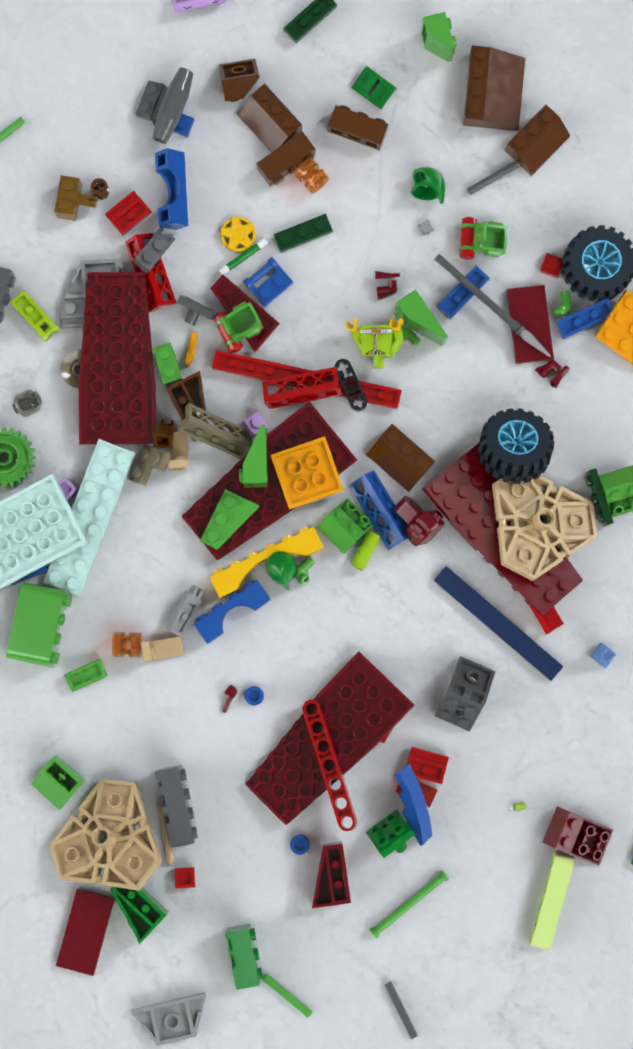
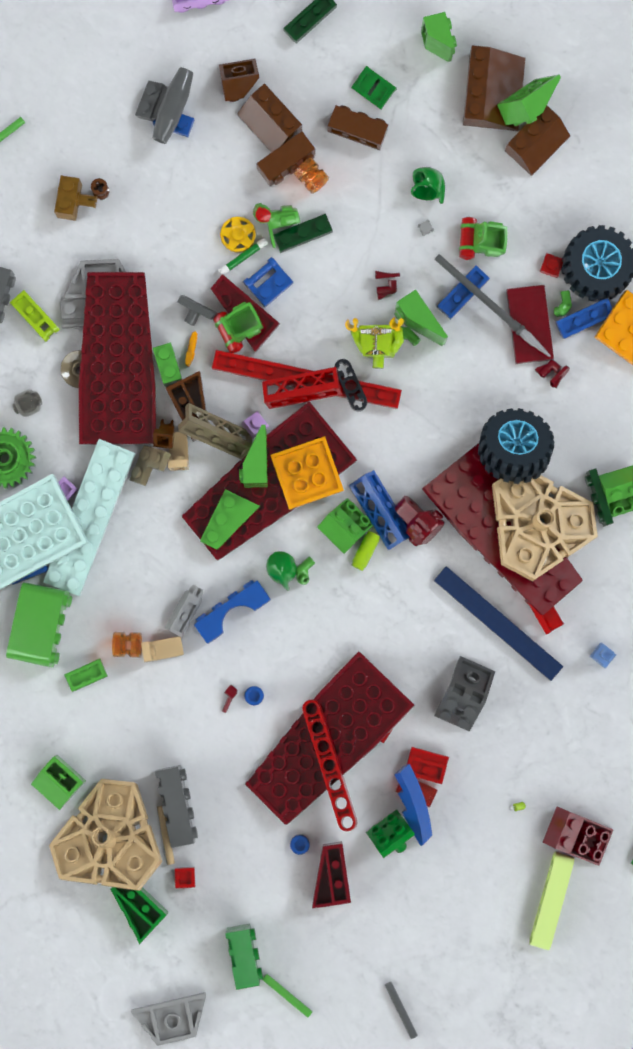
dark red tile [56,888,115,976] -> none
red plate [105,190,152,236] -> none
red fence [125,233,177,312] -> none
dark grey hinge [132,227,175,274] -> none
blue arch [155,148,188,230] -> none
yellow arch [210,526,324,599] -> none
reddish brown slope [366,424,435,492] -> none
bright green bar [369,870,449,939] -> none
dark grey bar [467,160,519,195] -> none
none -> bright green piece [253,203,301,248]
none -> bright green slope [497,74,561,126]

